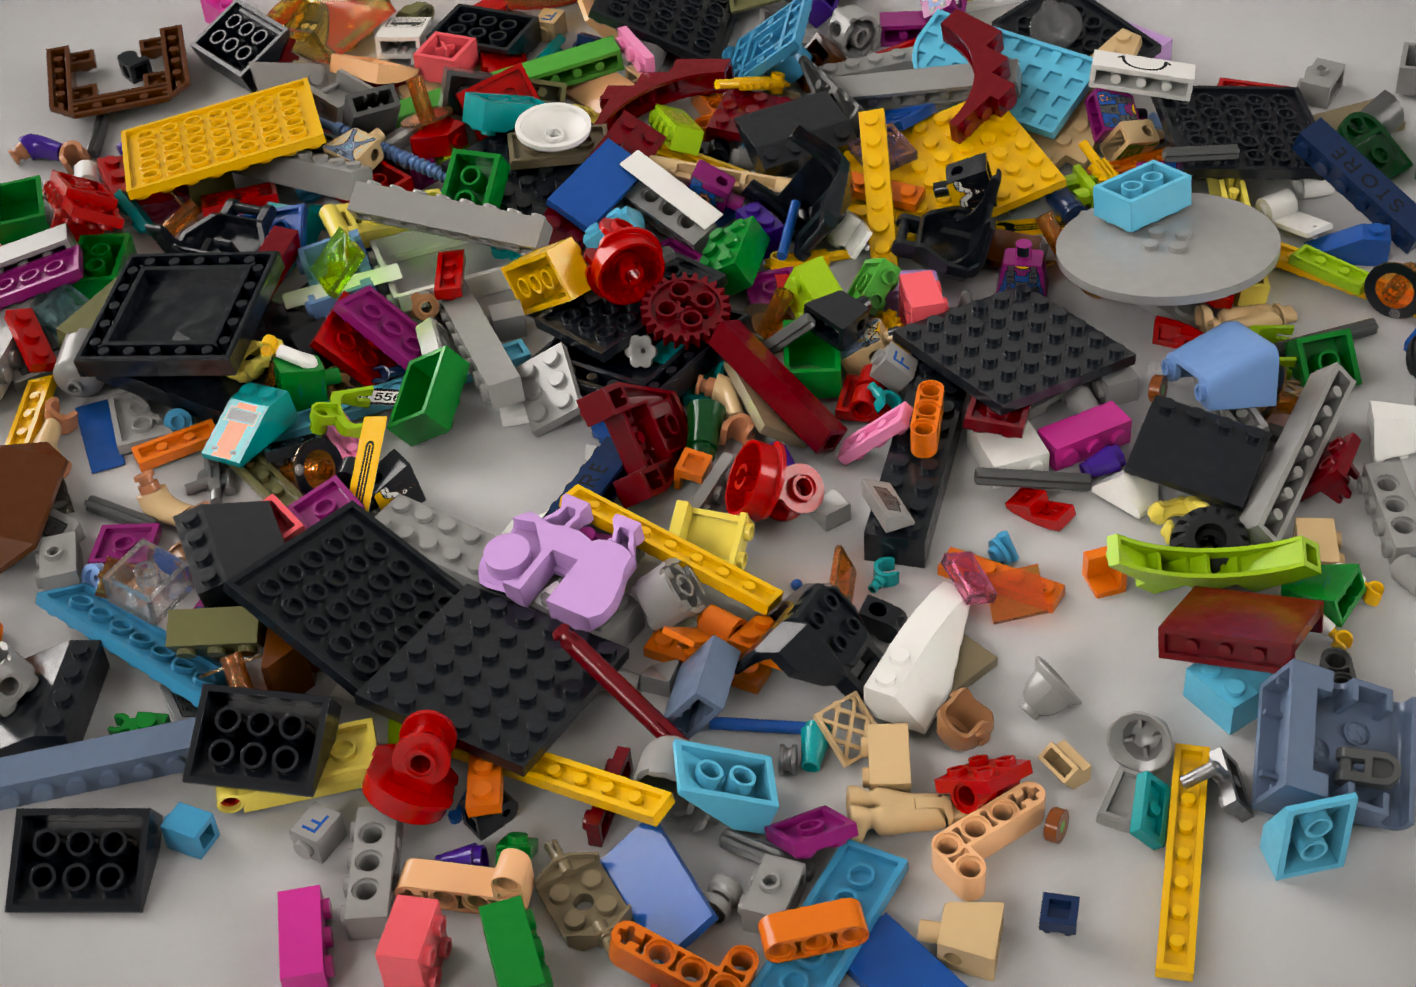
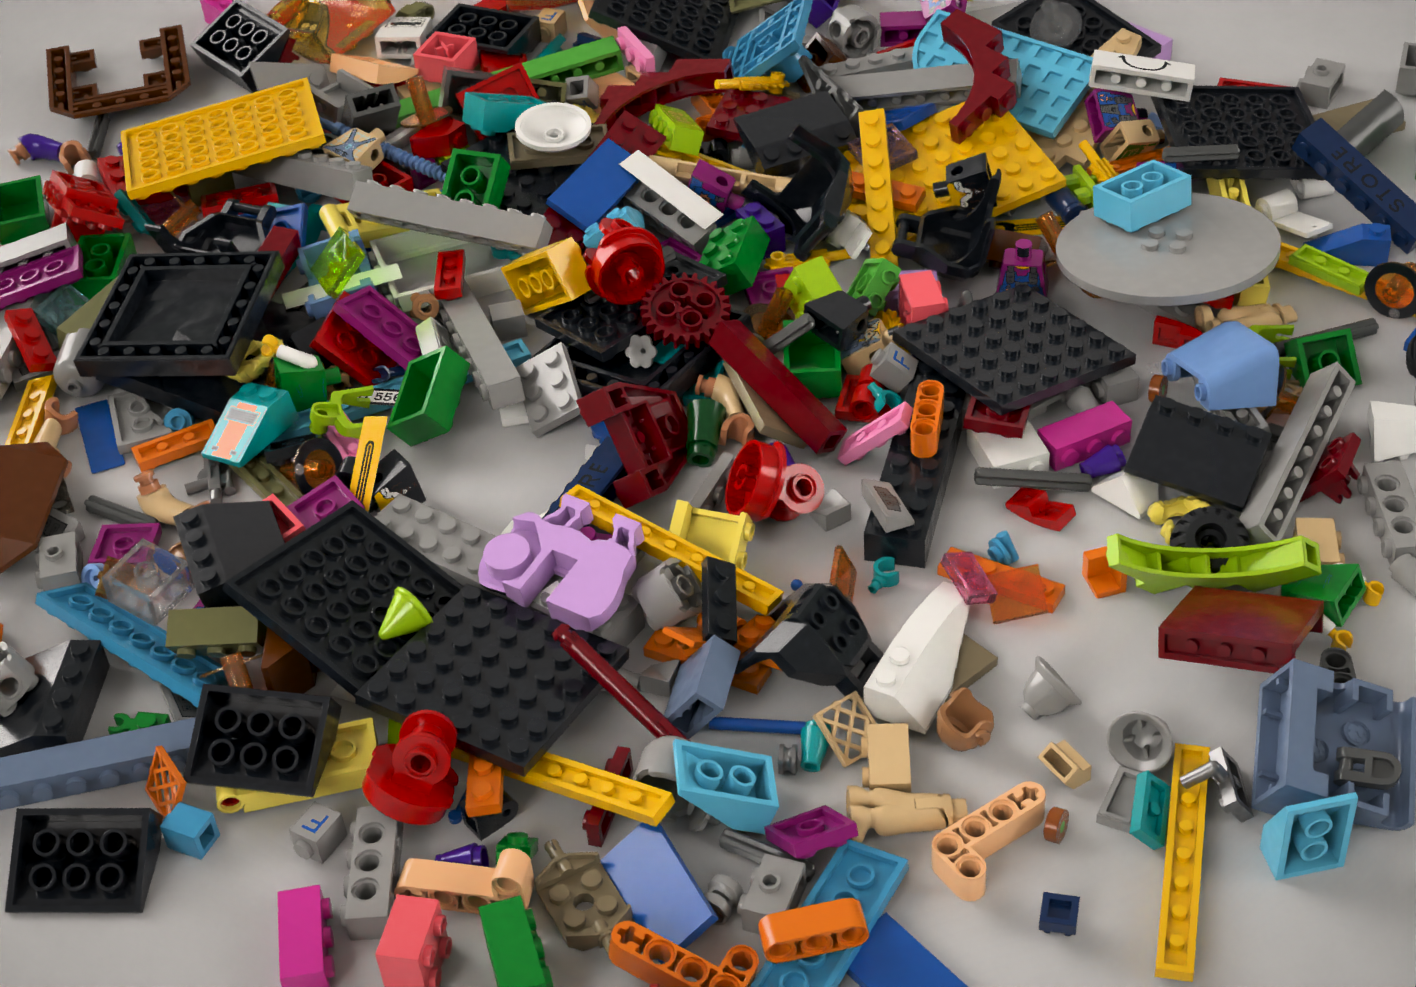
black leg [117,51,153,84] -> none
orange panel [674,447,713,490] -> none
blue bar [776,200,801,261] -> none
black leg [858,594,908,643] -> none
tan torso [917,902,1004,982] -> none
red plate [934,754,1033,814] -> none
medium azure slope [1183,663,1273,735] -> none
dark green plate [1337,112,1414,180] -> none
none -> orange window [145,746,187,819]
none -> lime hat [378,587,433,640]
none -> light grey brick [565,75,599,109]
none -> black plate [702,556,737,646]

